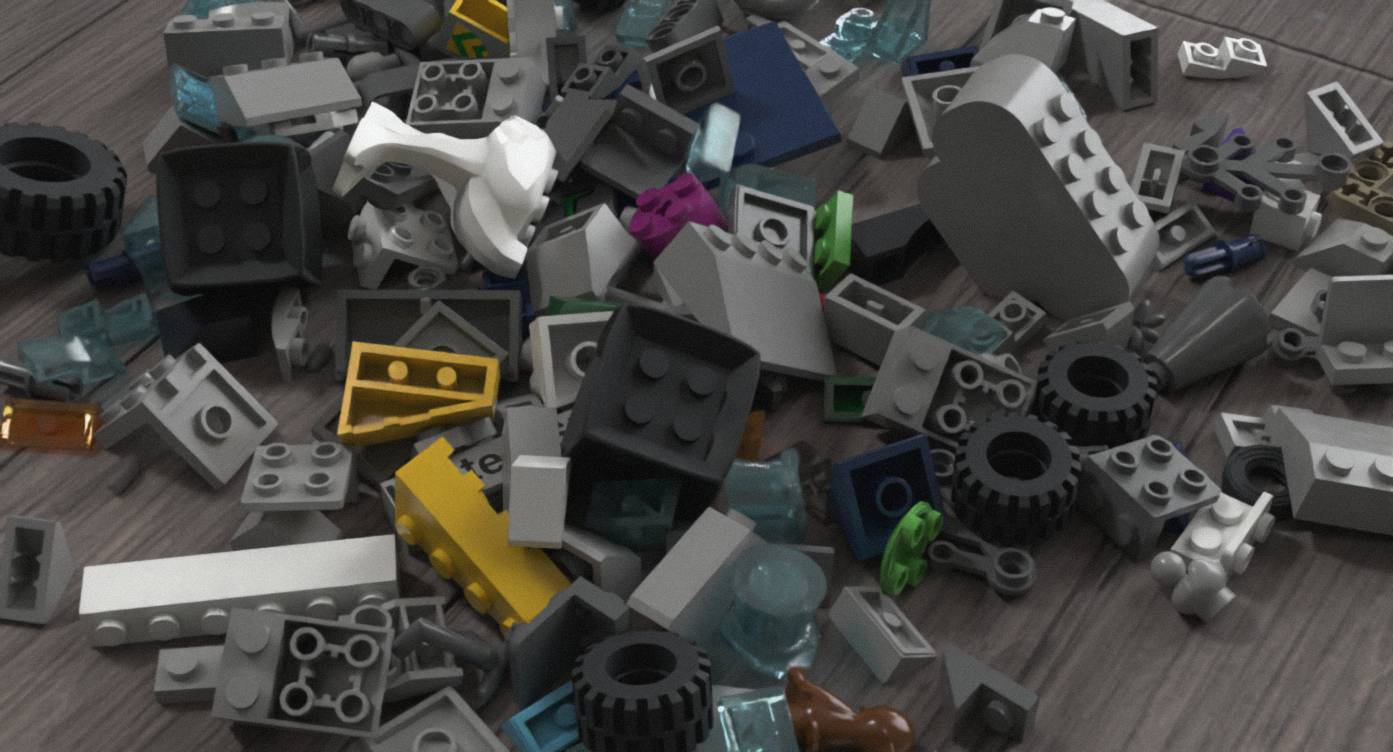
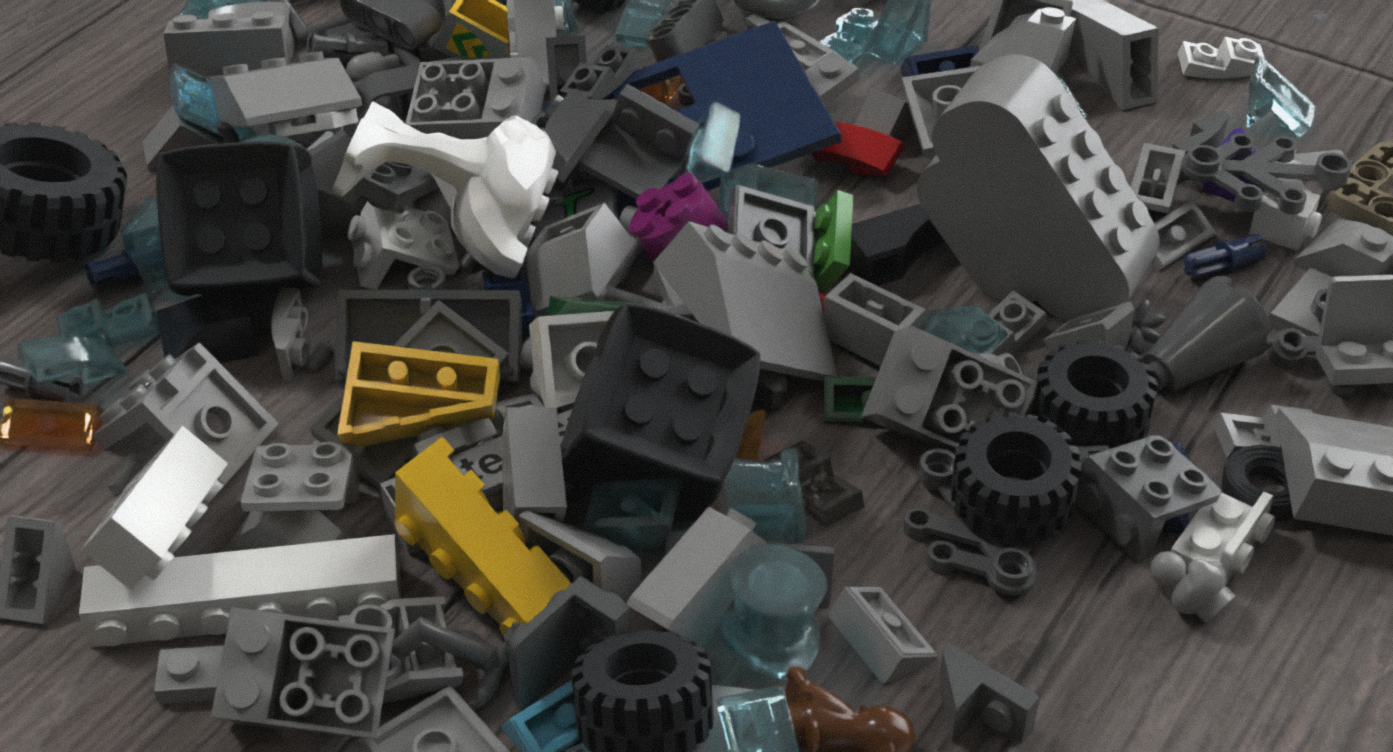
white slope [508,455,571,549] -> none
light grey slope [637,26,735,115] -> none
dark blue slope [825,434,949,560] -> none
bright green dish [880,501,943,596] -> none
light grey slope [1303,81,1384,159] -> none
none -> white wedge [81,426,228,590]
none -> red slope [811,121,904,176]
none -> clear light blue slope [1247,56,1316,137]

